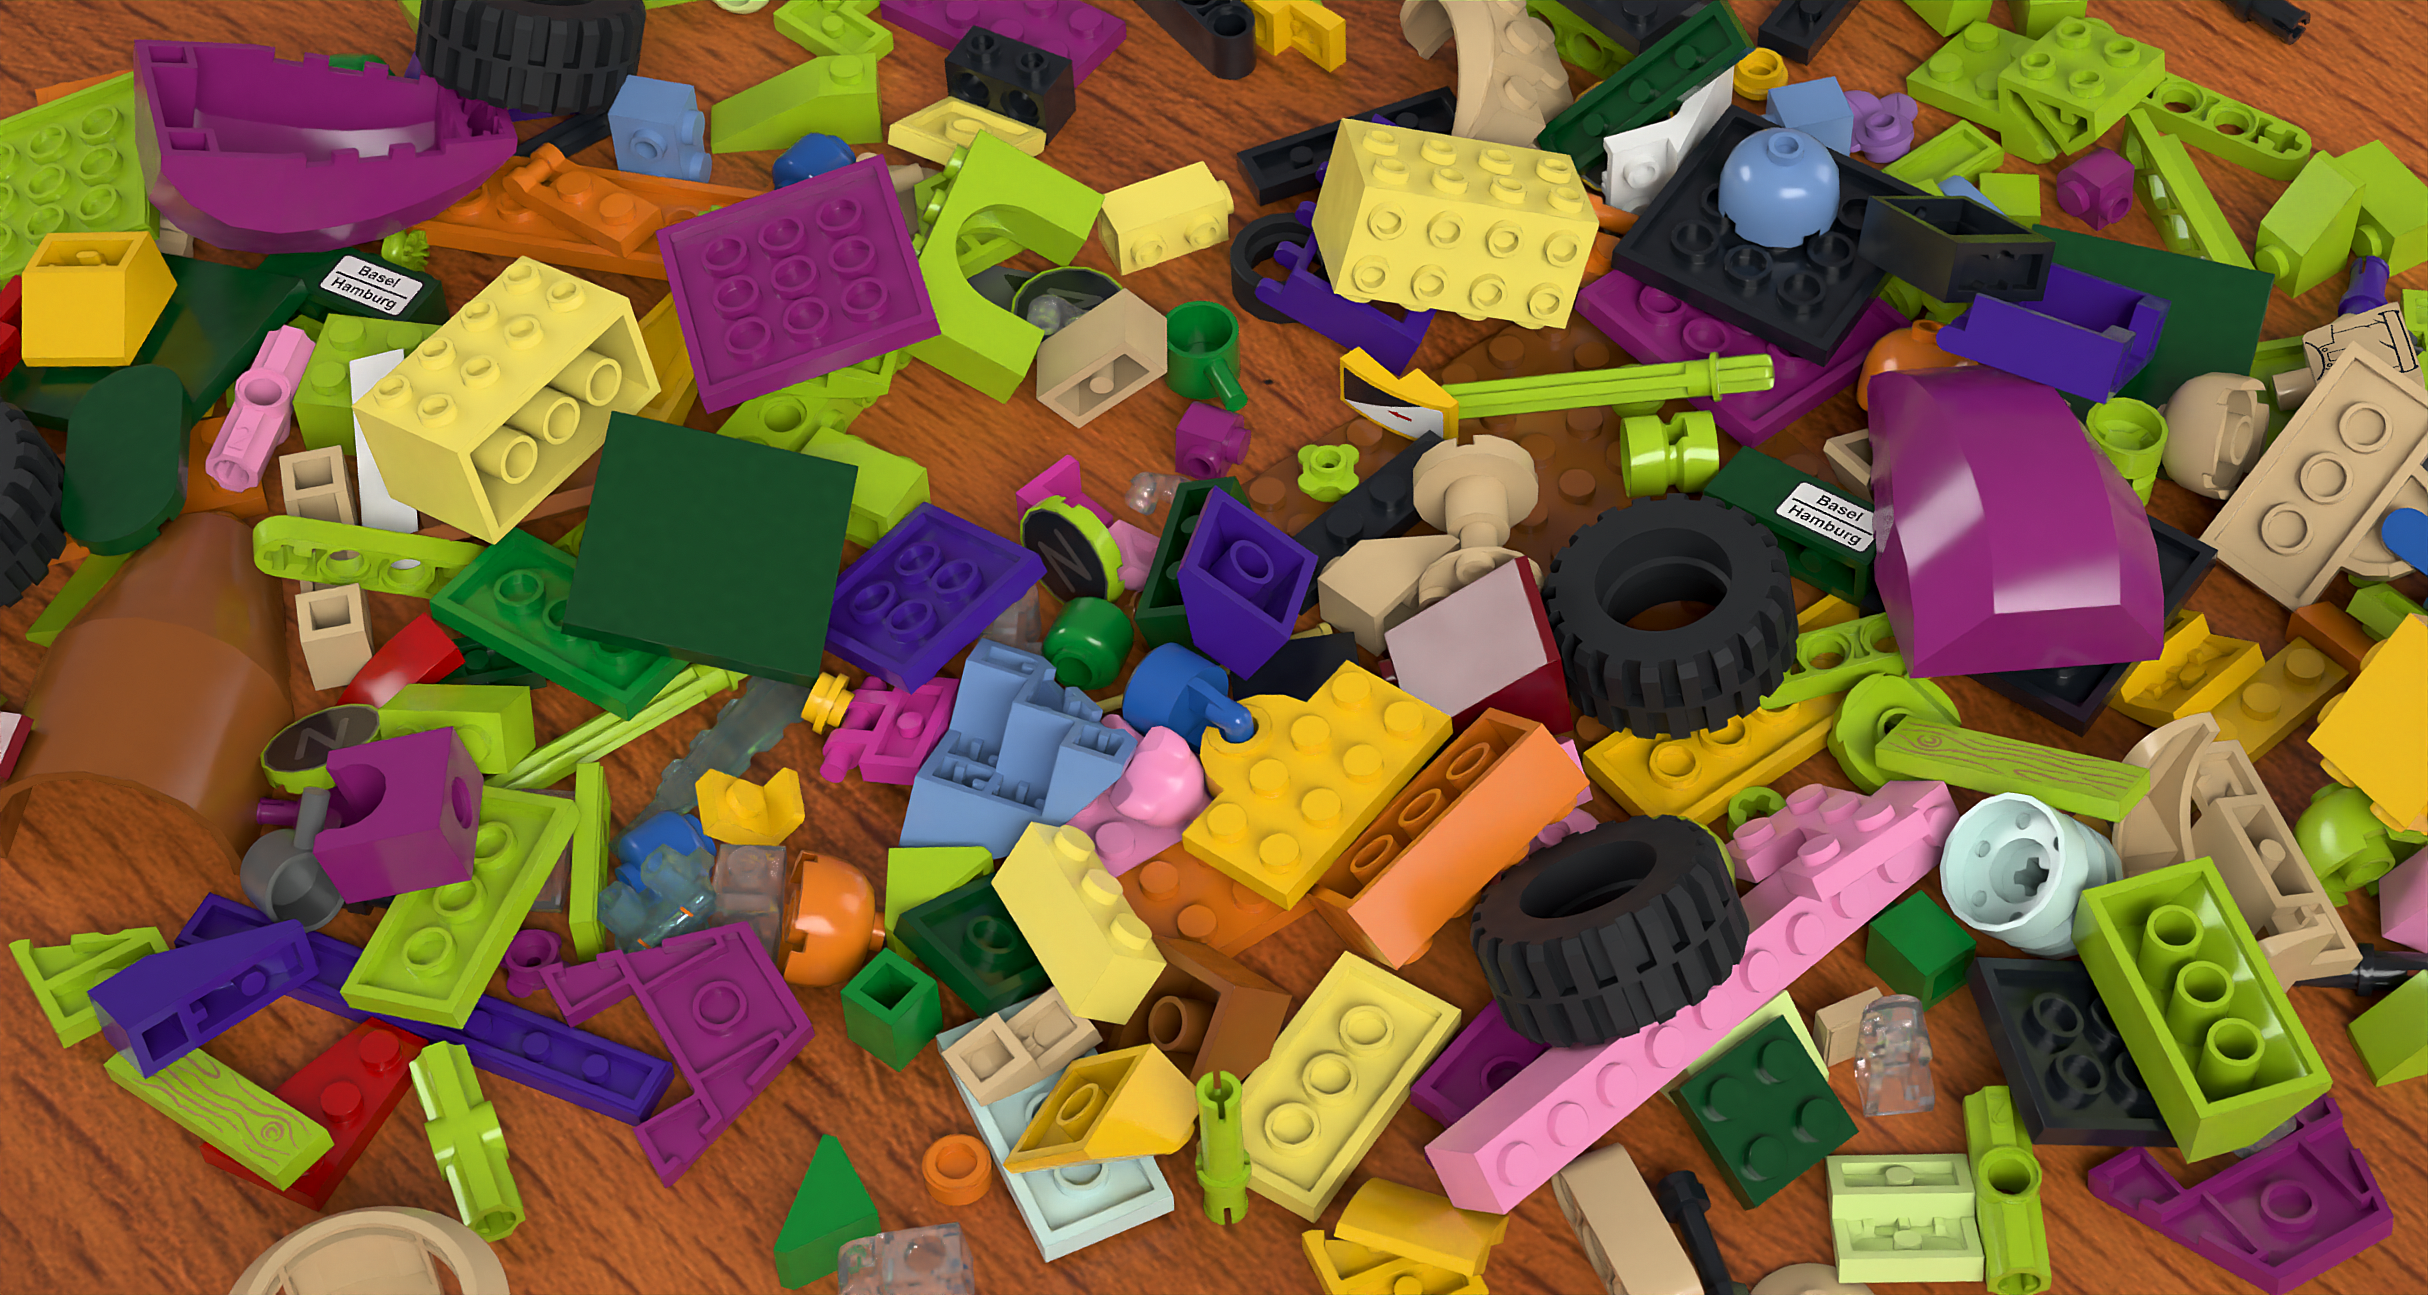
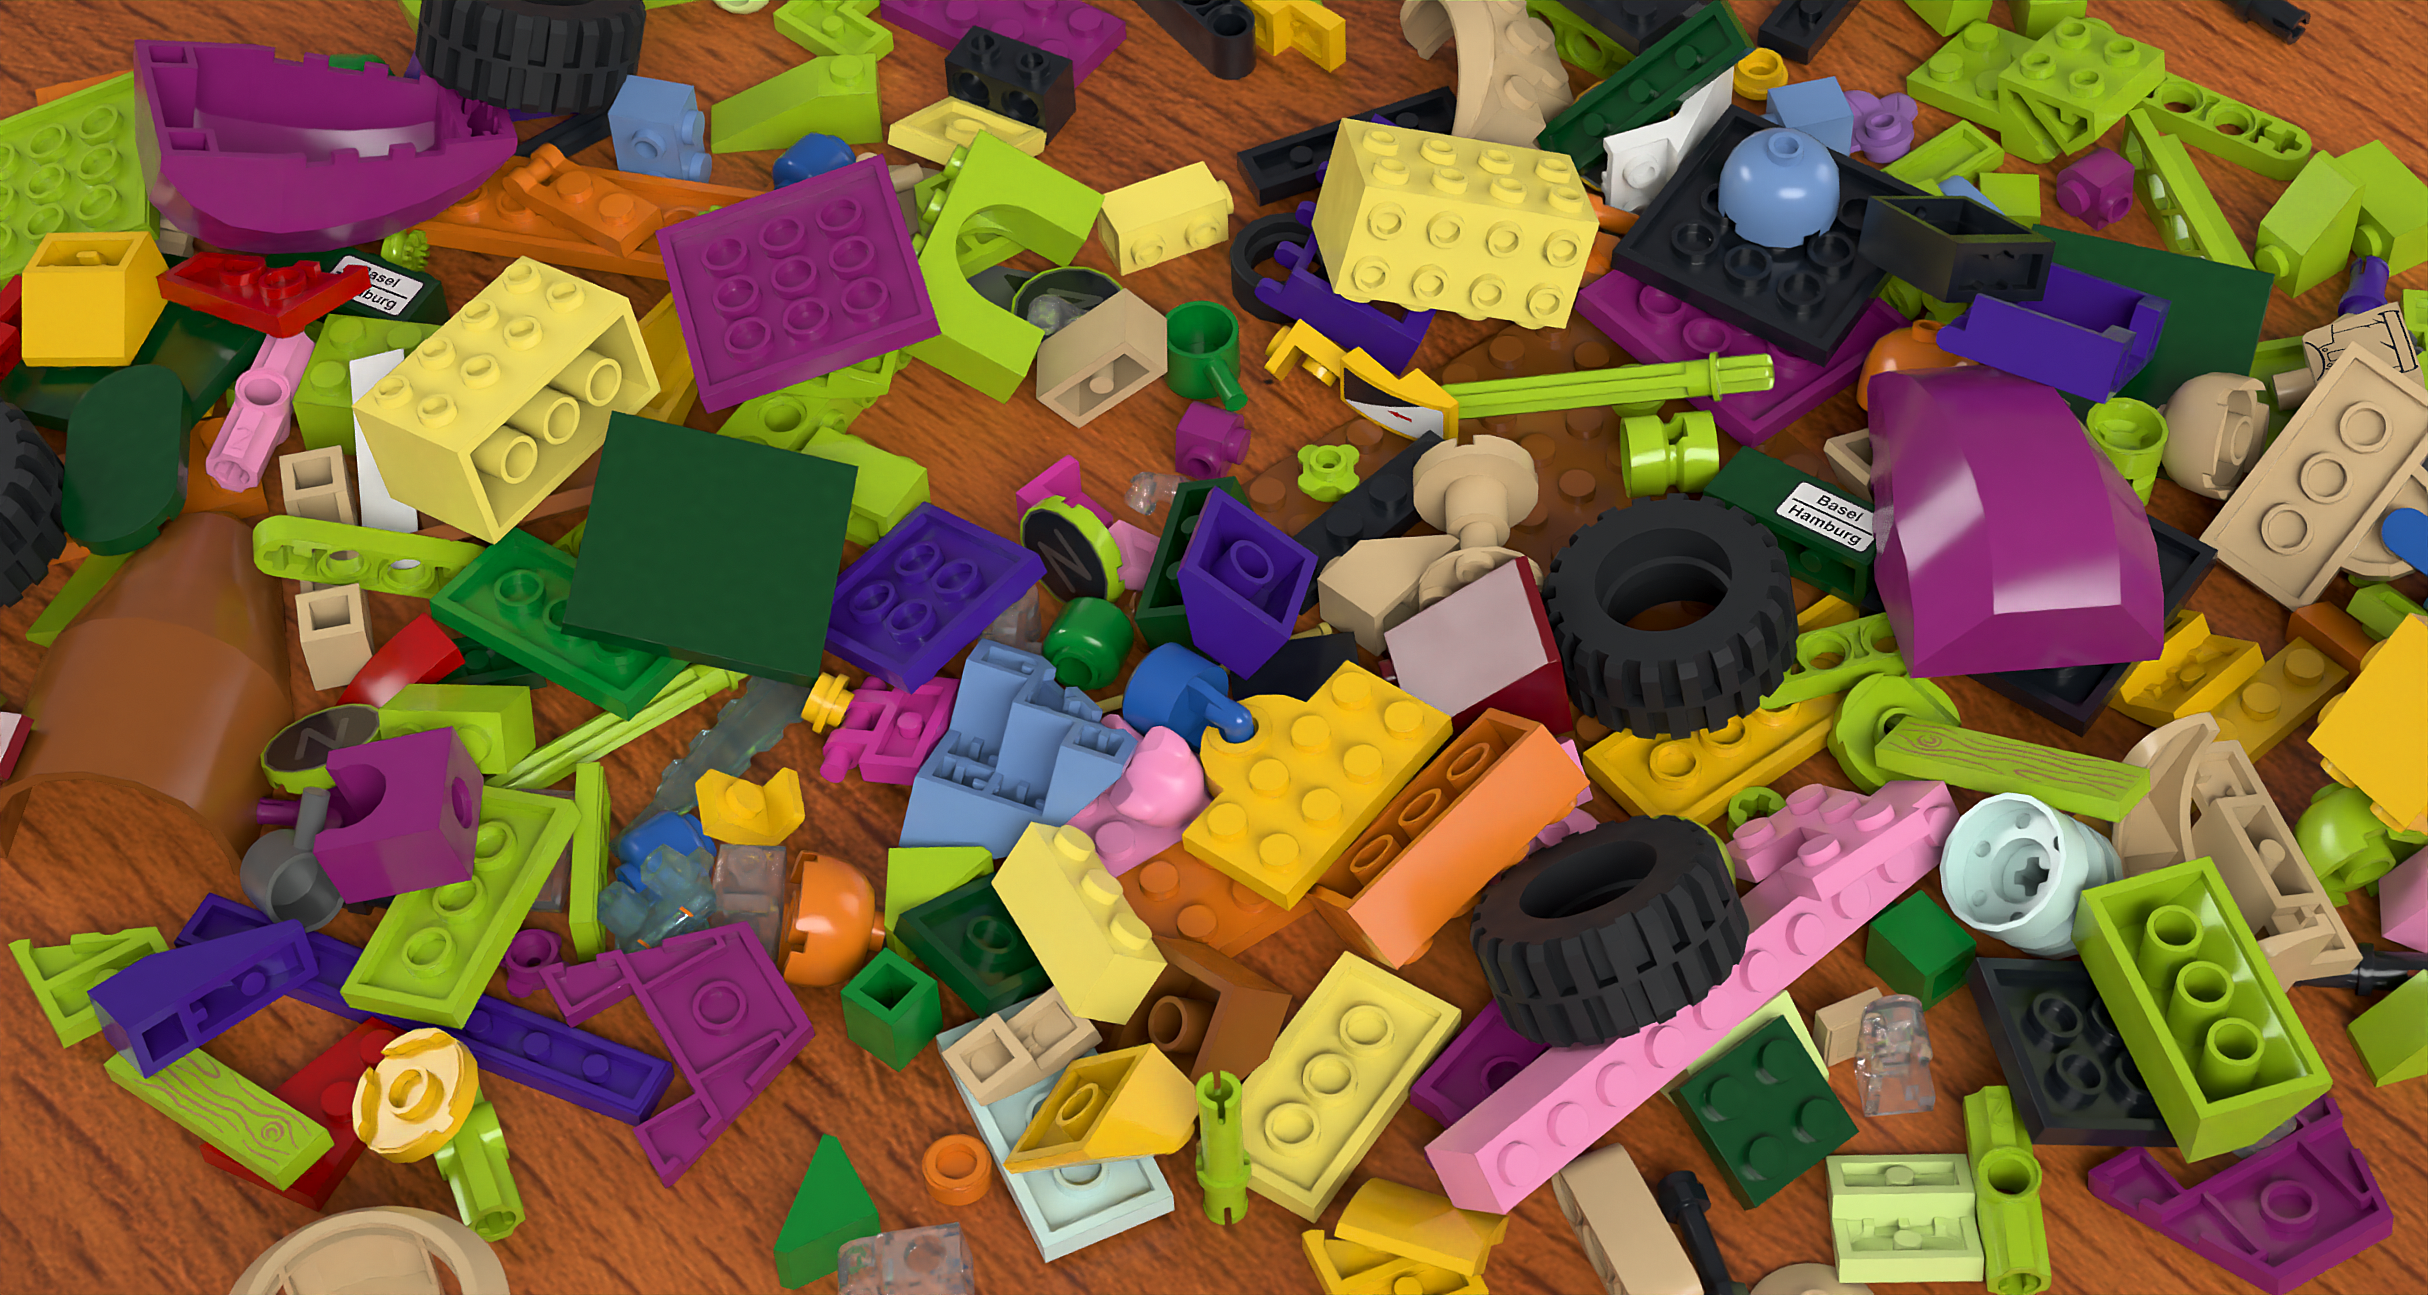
none -> red wing [156,252,372,339]
none -> yellow tile [352,1028,479,1163]
none -> yellow bracket [1264,318,1347,387]

